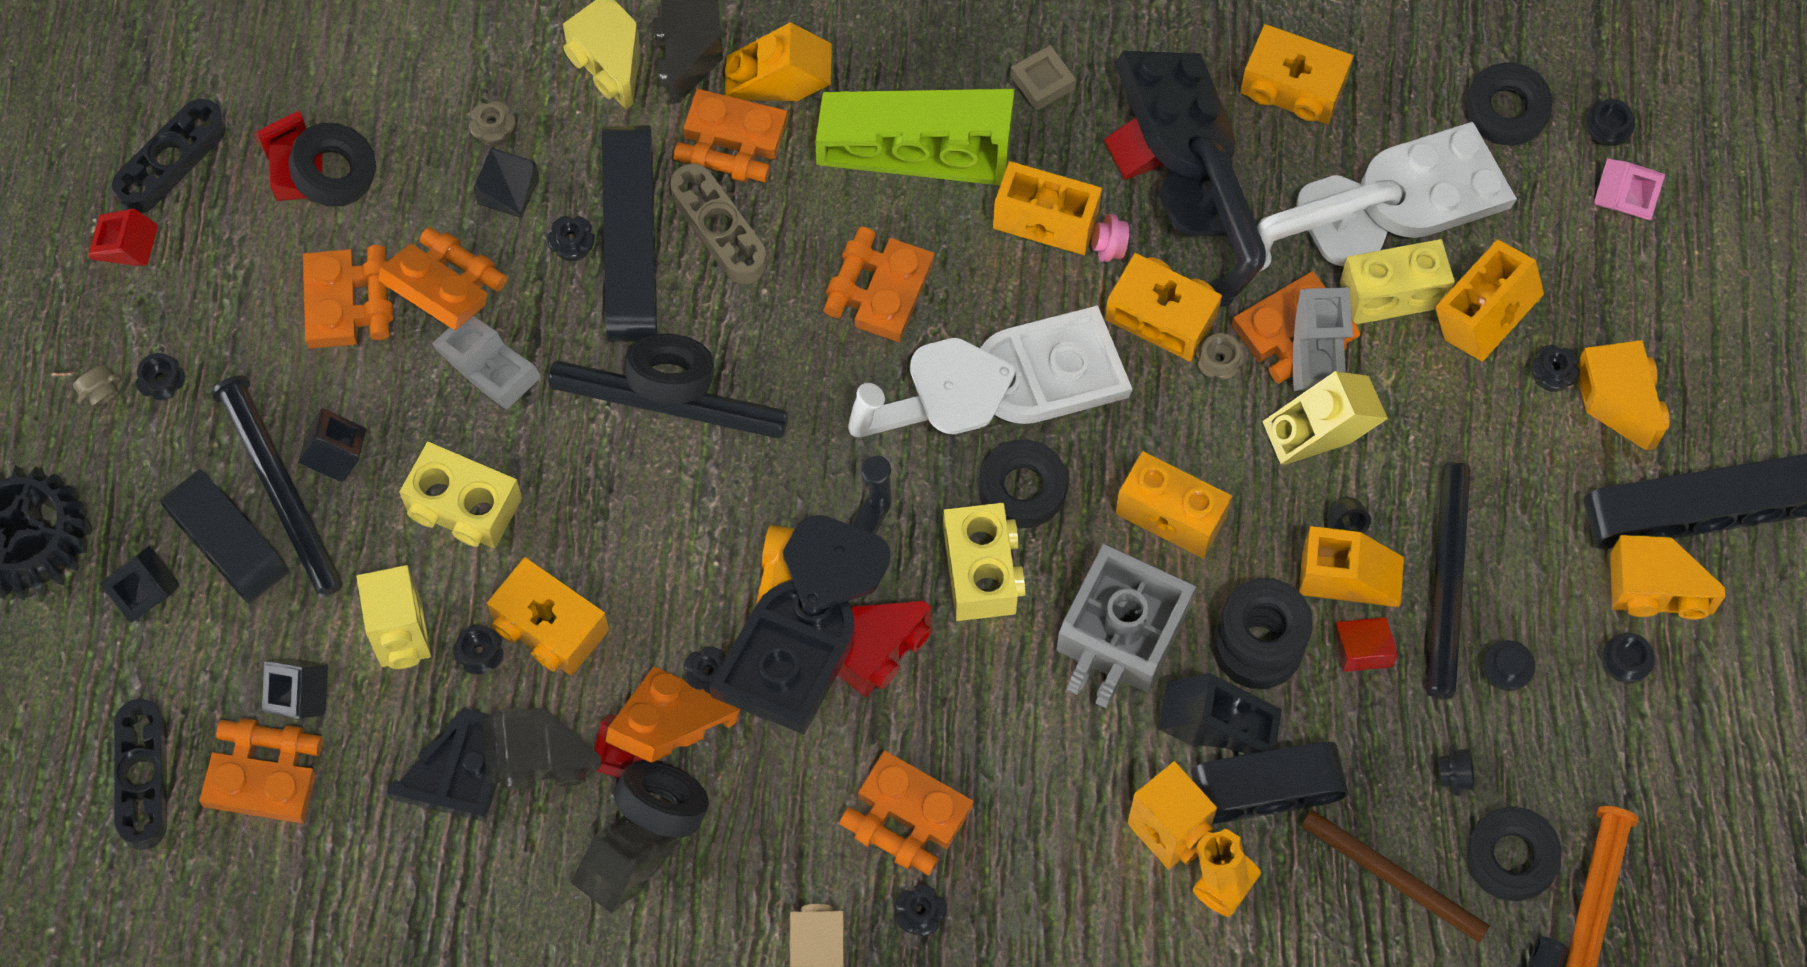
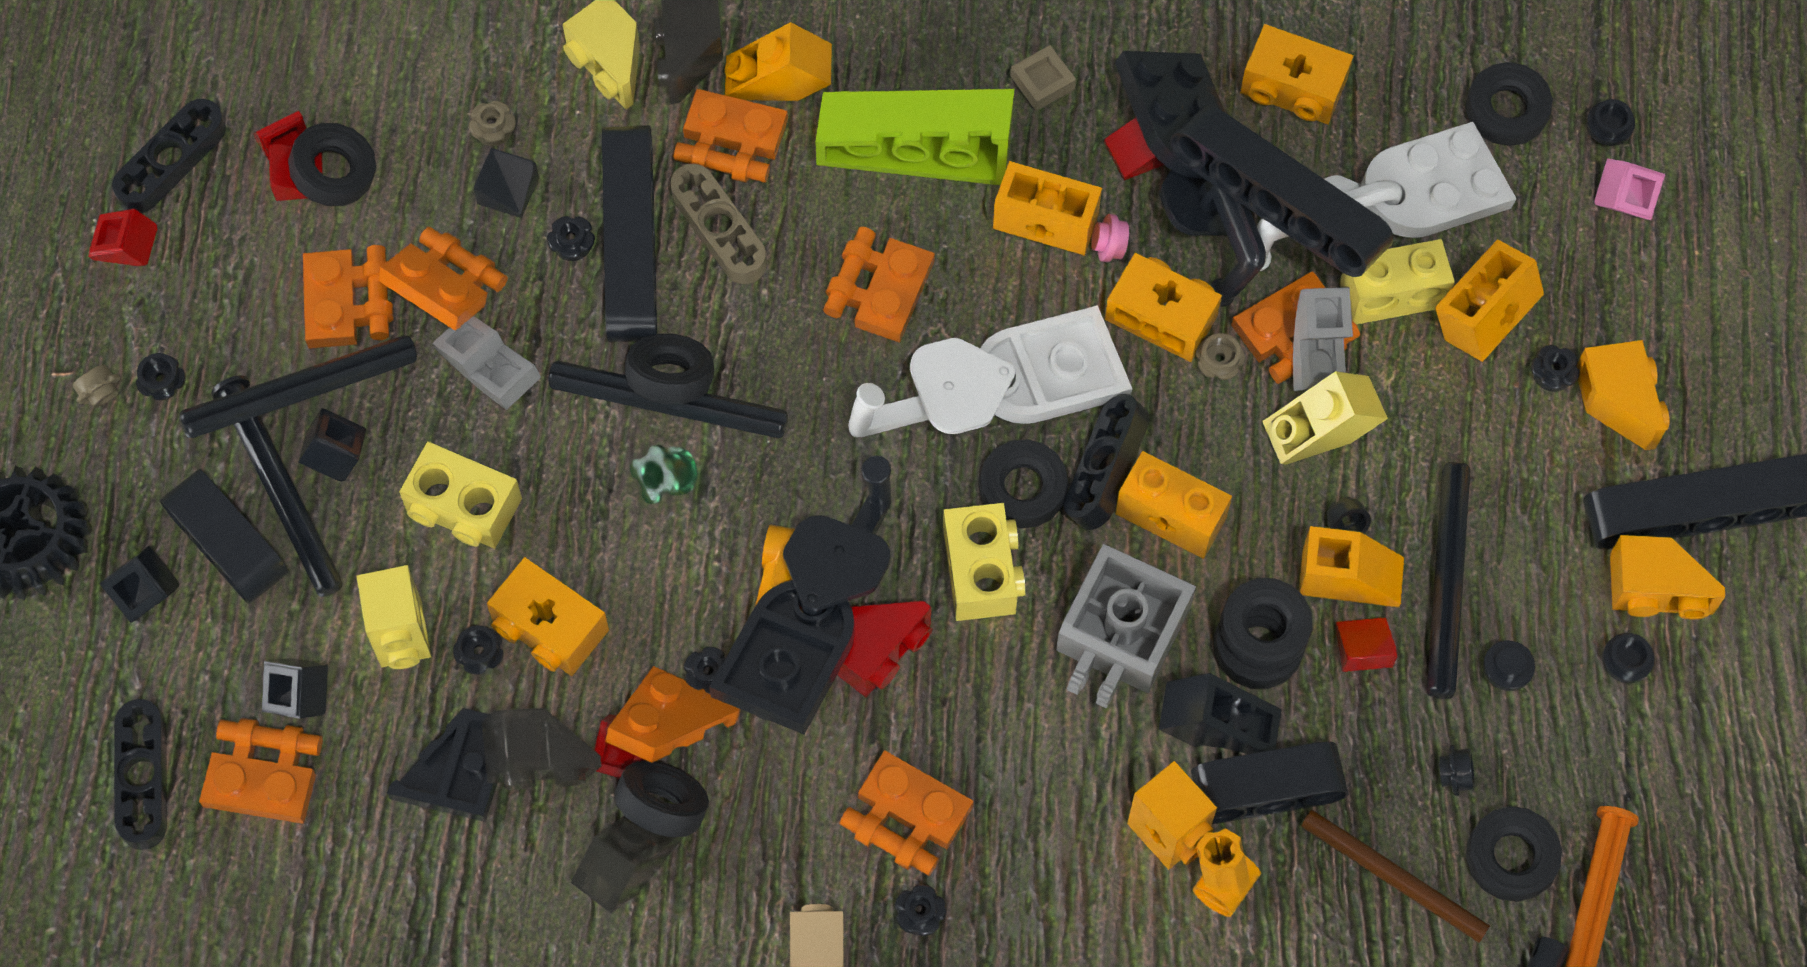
none -> black axle [179,335,417,438]
none -> clear green brick [630,445,697,504]
none -> black beam [1064,394,1150,530]
none -> black beam [1170,105,1394,277]

